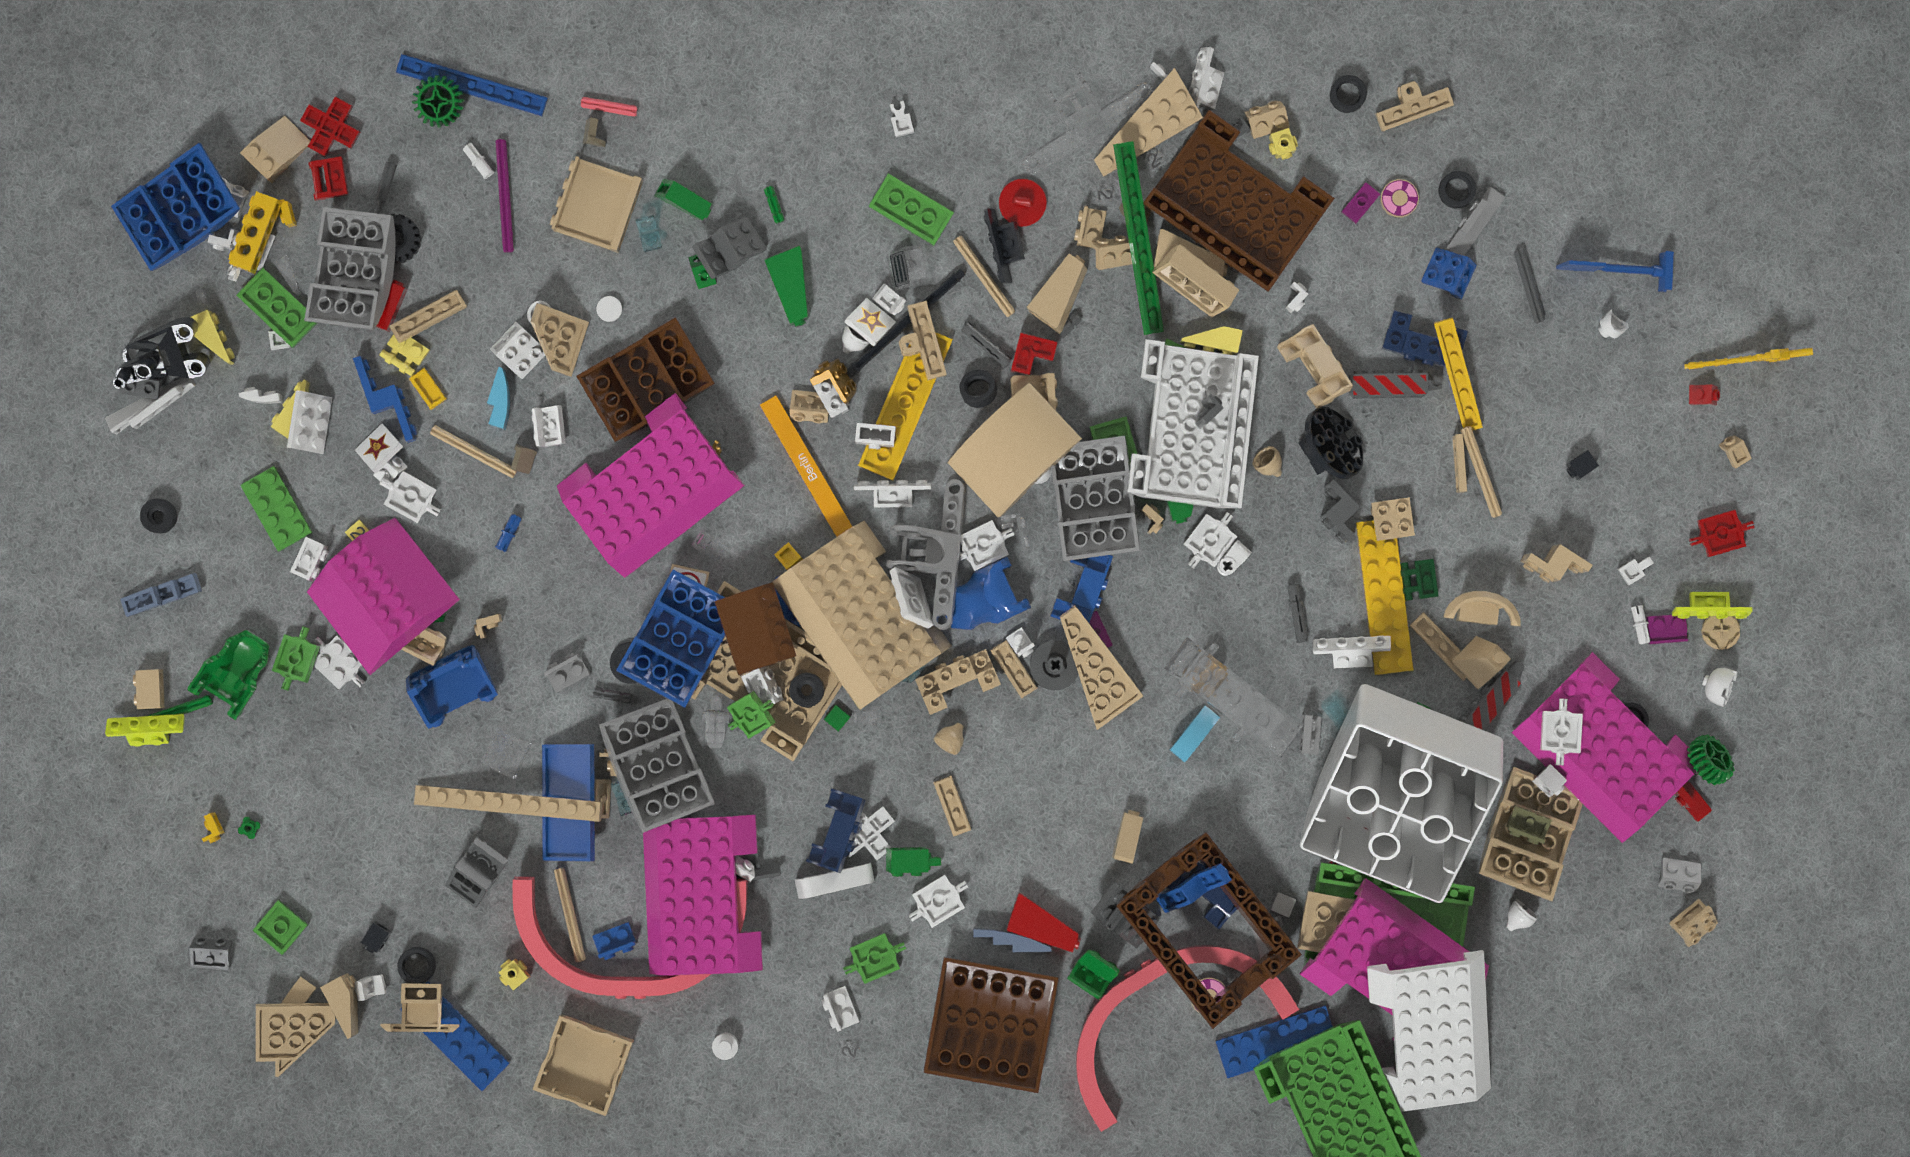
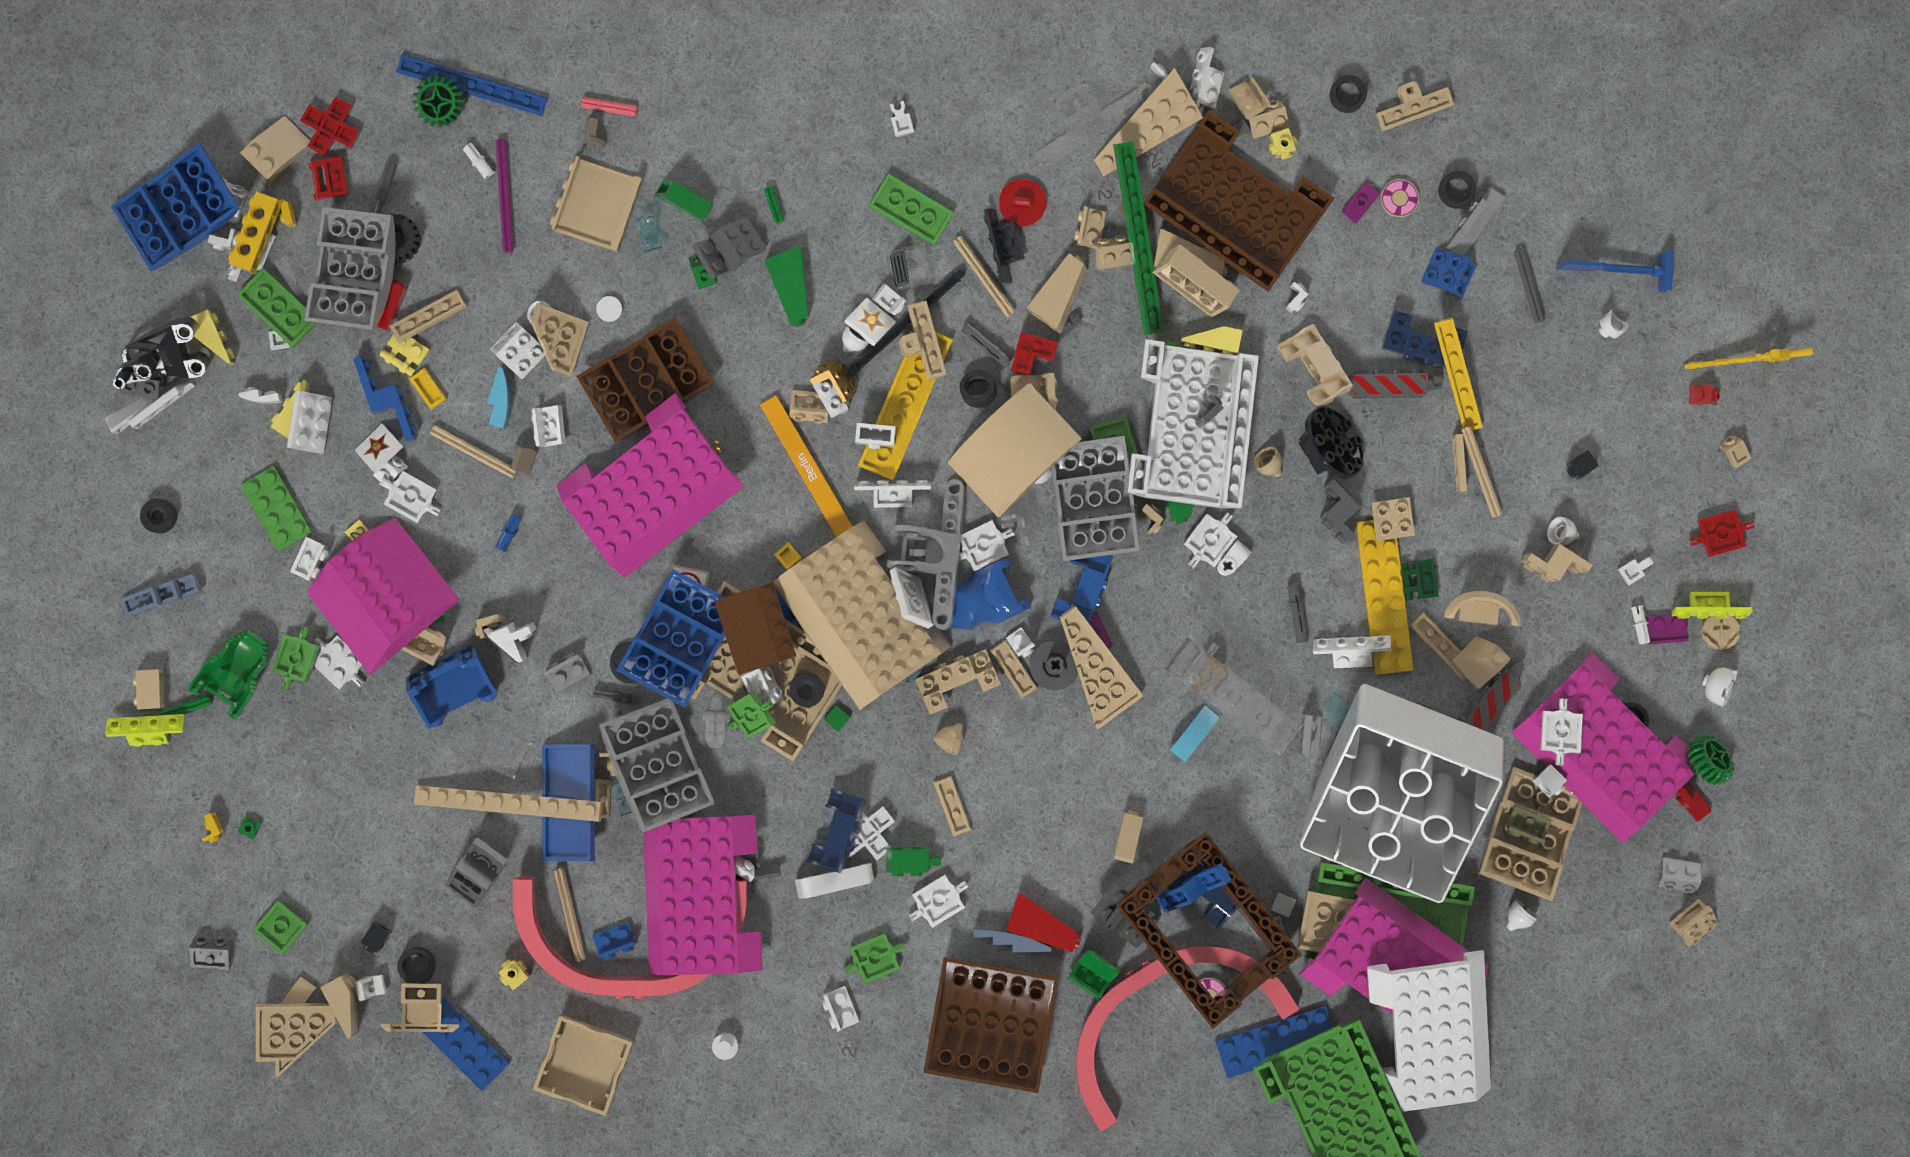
none -> white piece [482,622,536,663]
none -> tan plate [1229,78,1271,120]
none -> white helmet [1547,517,1579,546]

